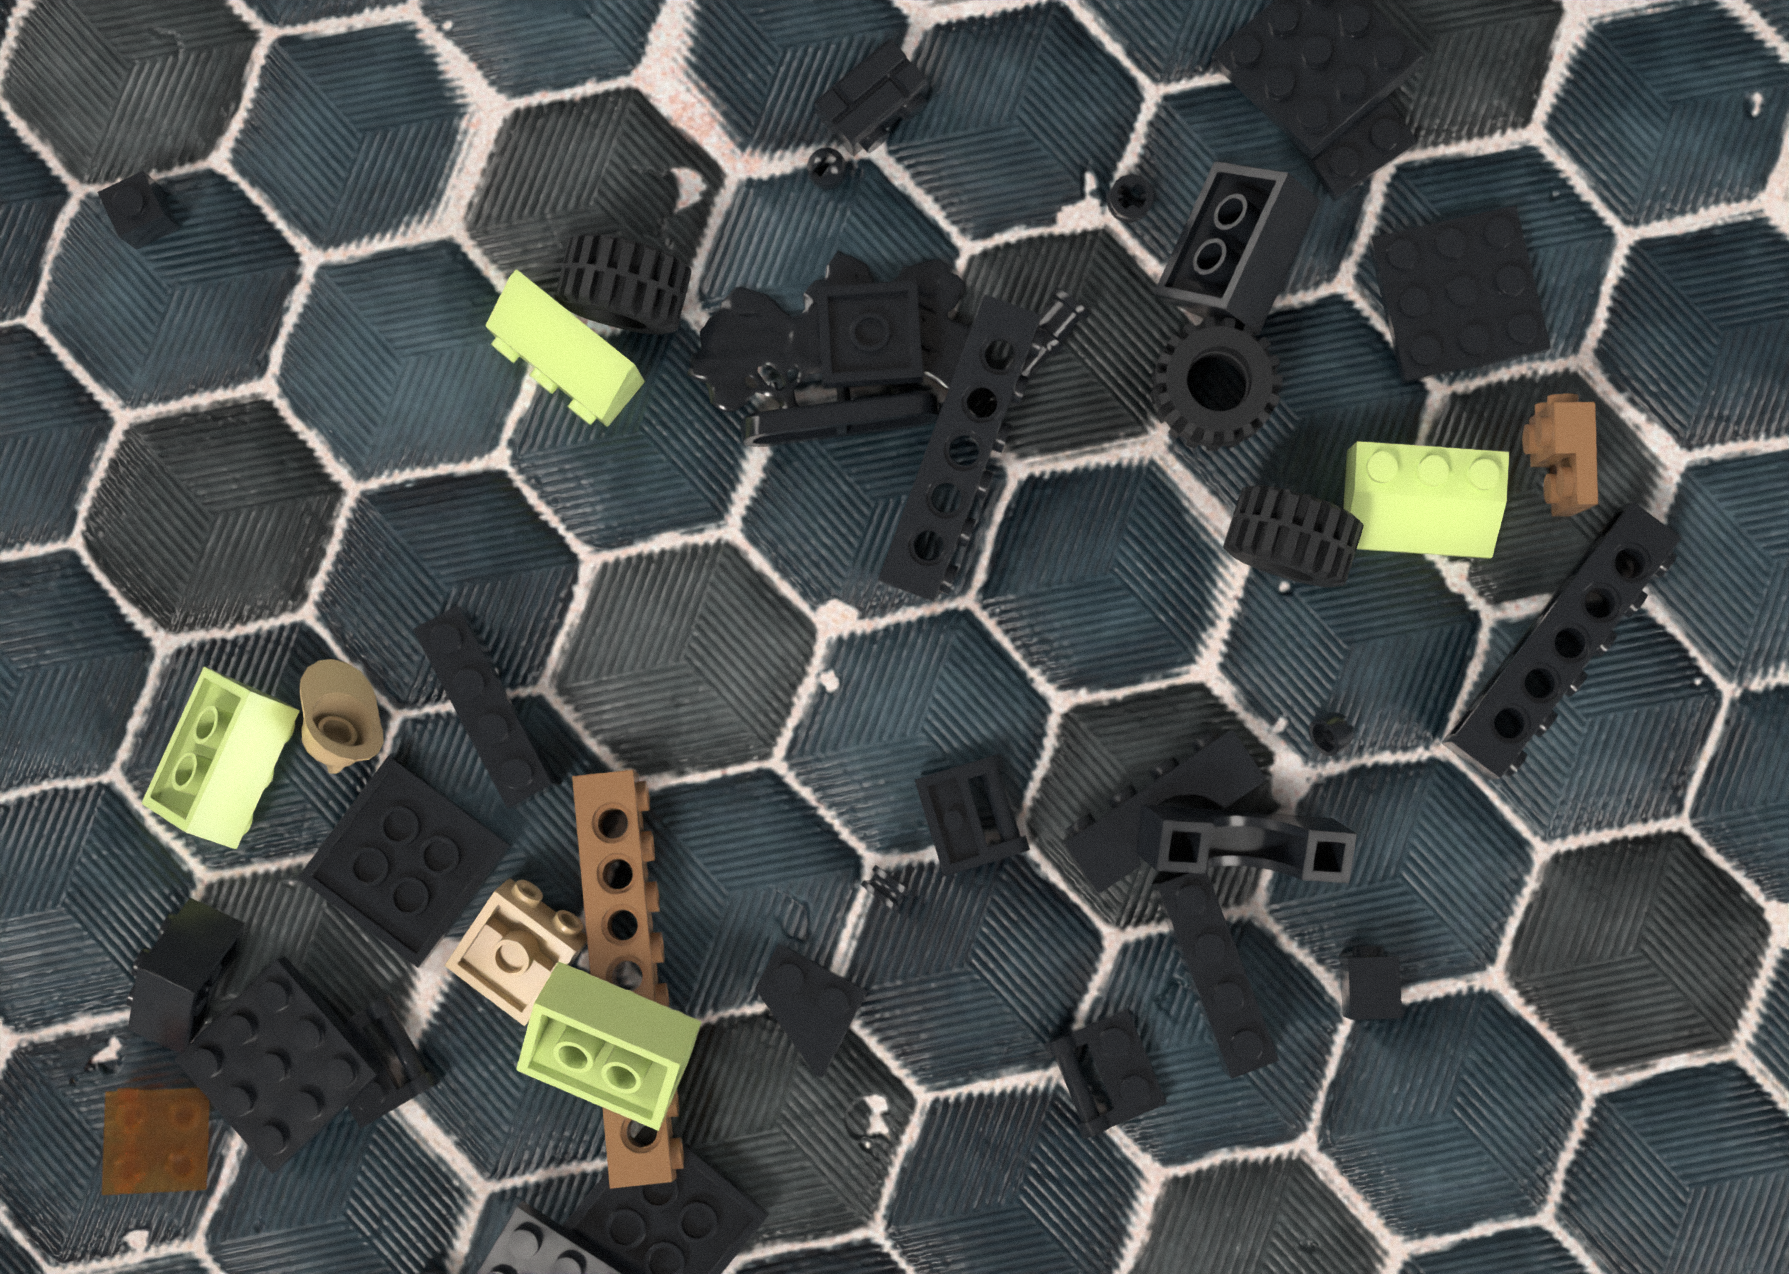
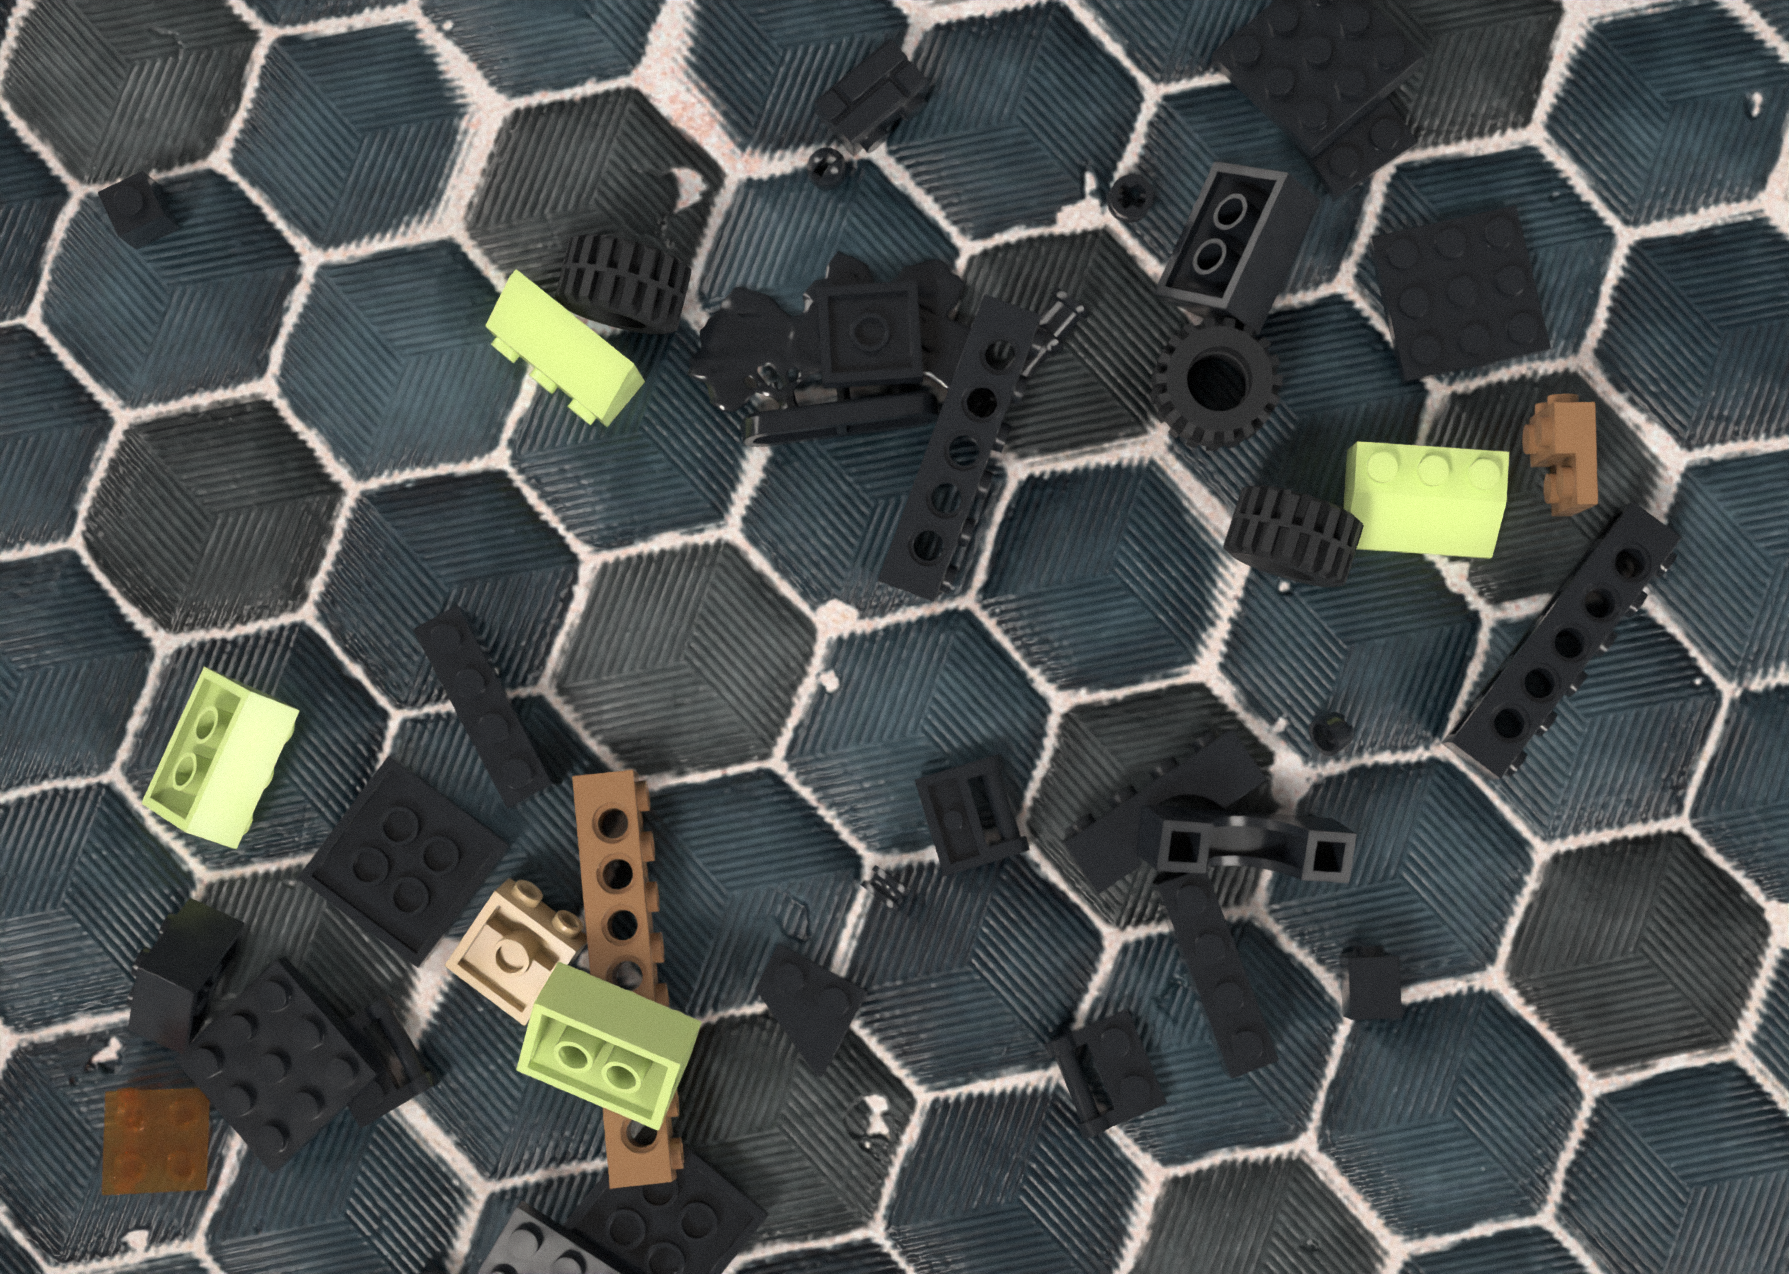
tan piece [300,659,384,774] -> none

